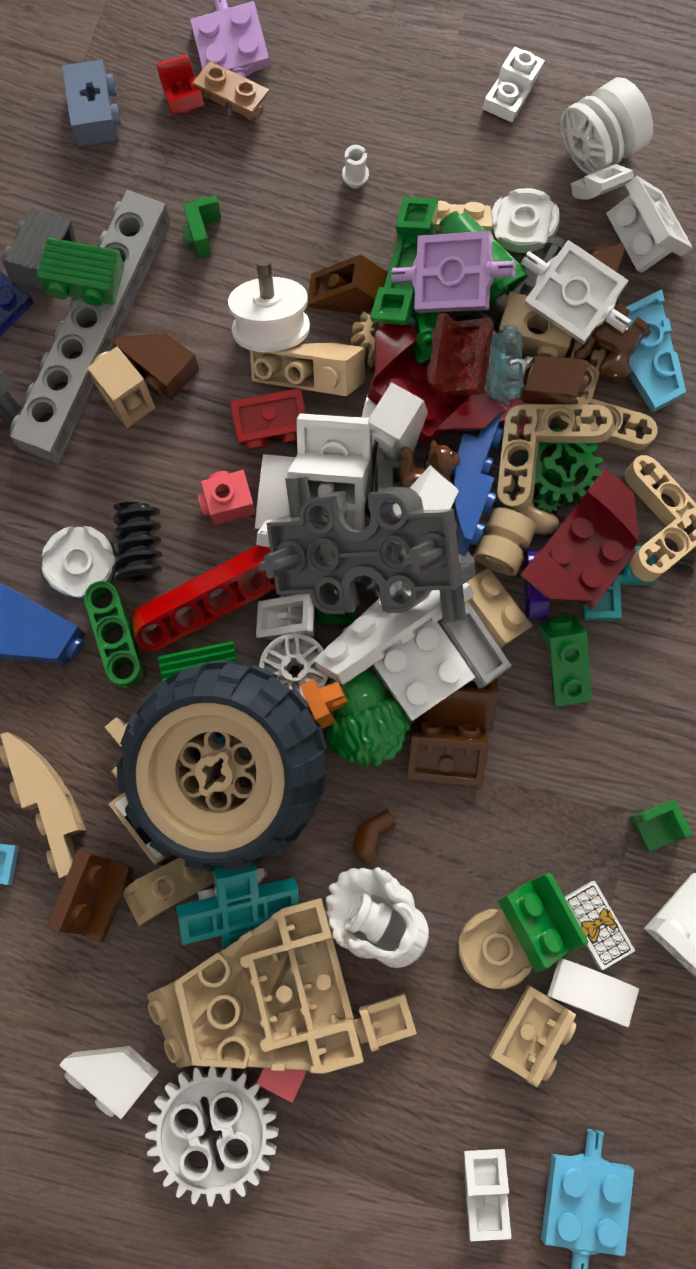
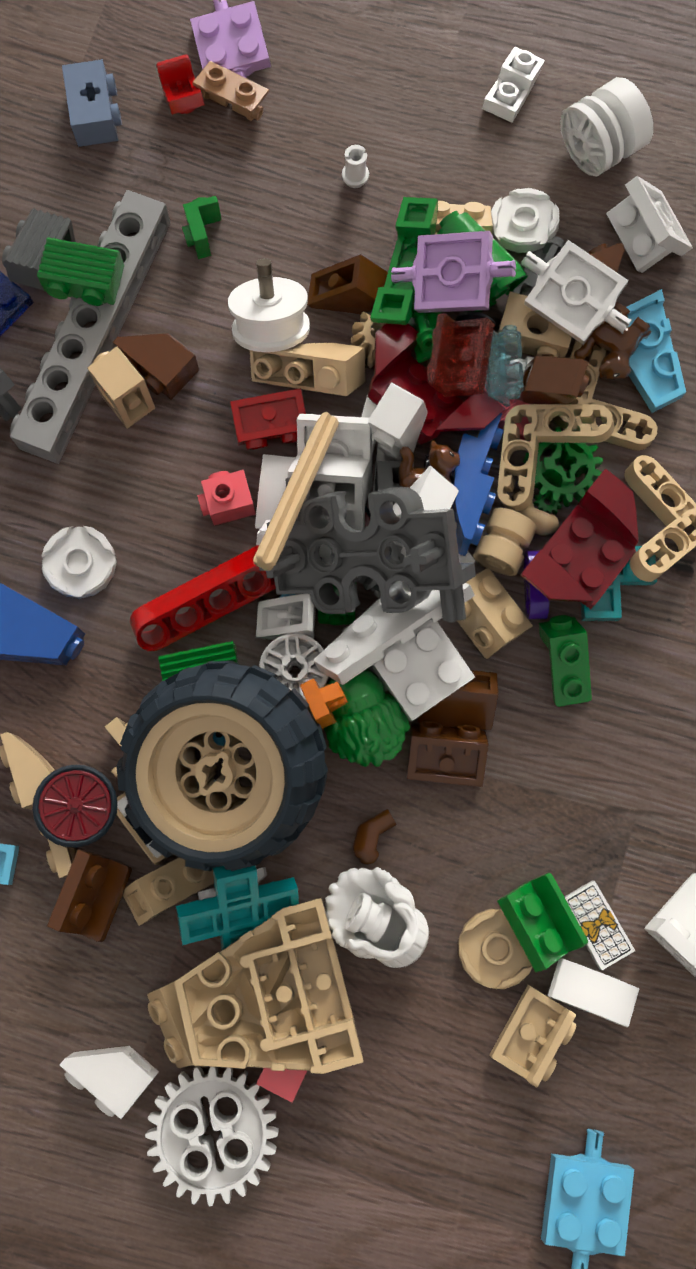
green beam [84,581,146,690] -> none
black piece [114,502,162,583] -> none
tan bracket [354,993,417,1052] -> none
light grey tile [439,603,512,688] -> none
white slope [464,1149,512,1241] -> none
white slope [571,164,634,200] -> none
green panel [629,800,693,852] -> none
none -> dark red wheel [32,765,118,848]
none -> tan axle [253,412,339,571]

